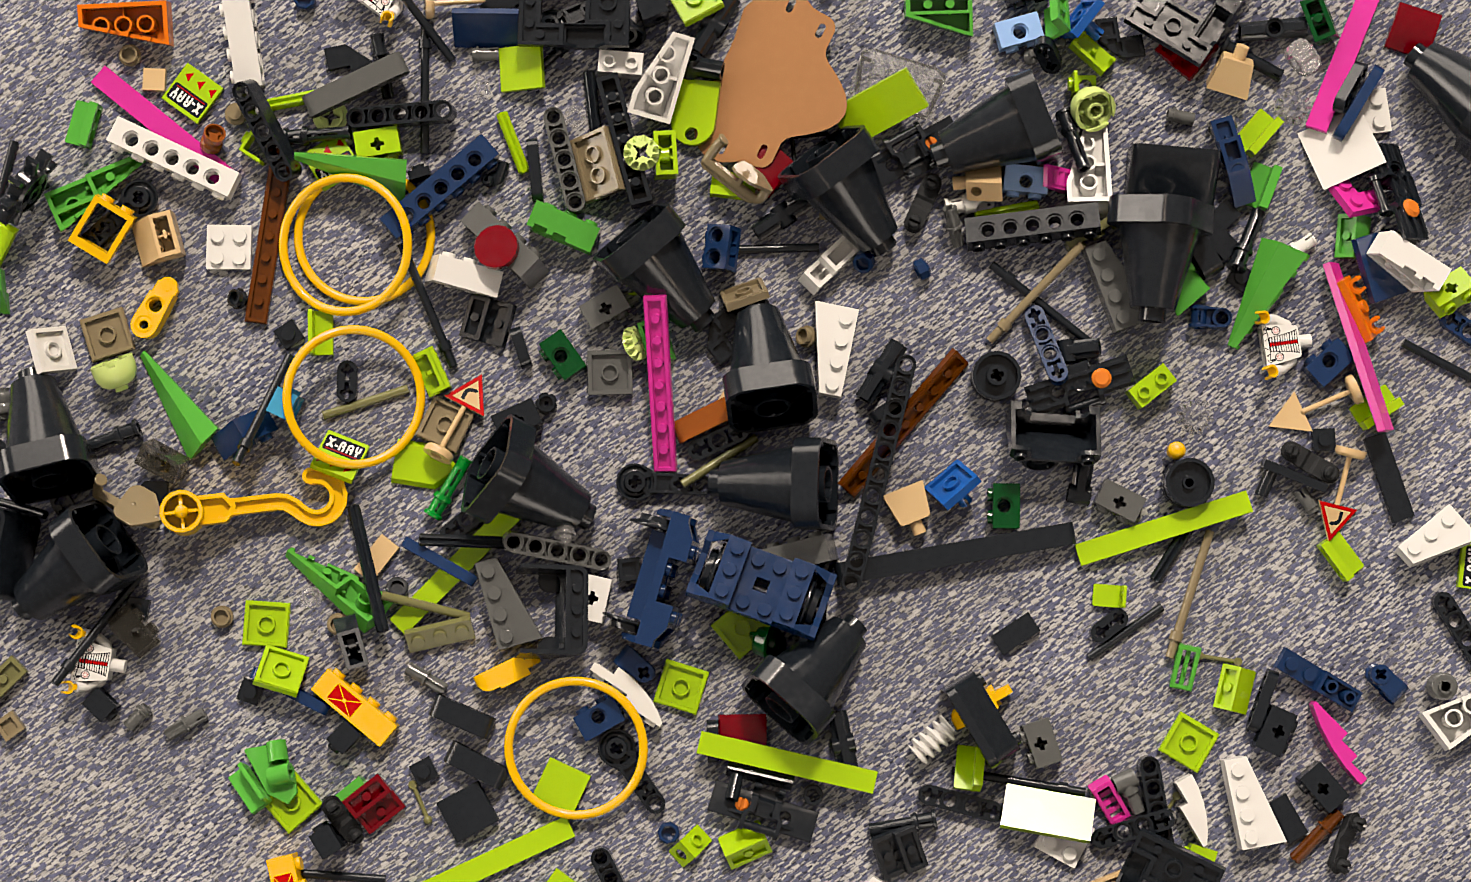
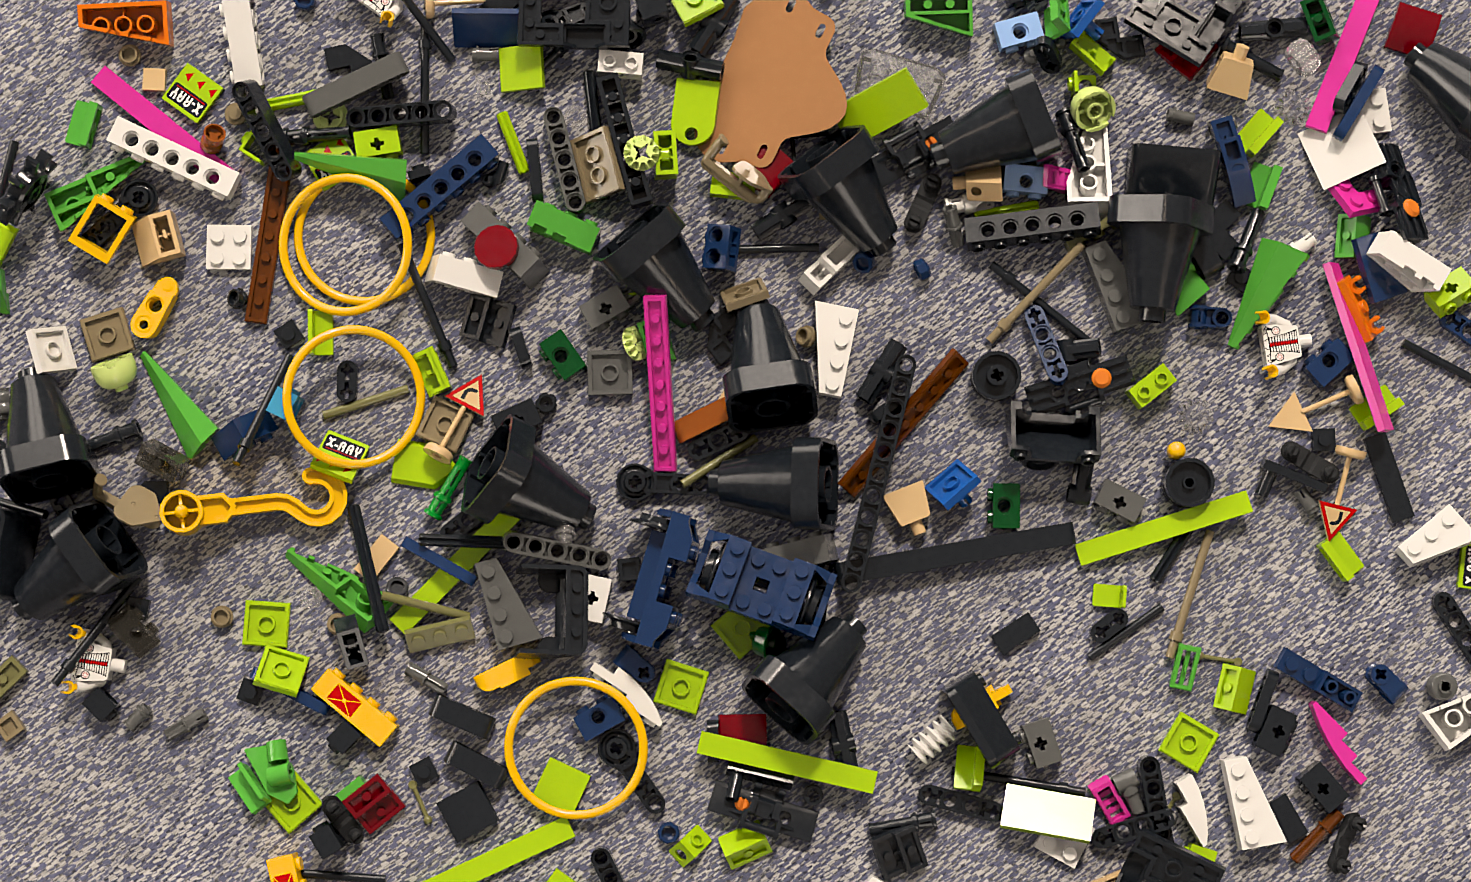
white wedge [627,32,695,124] -> none

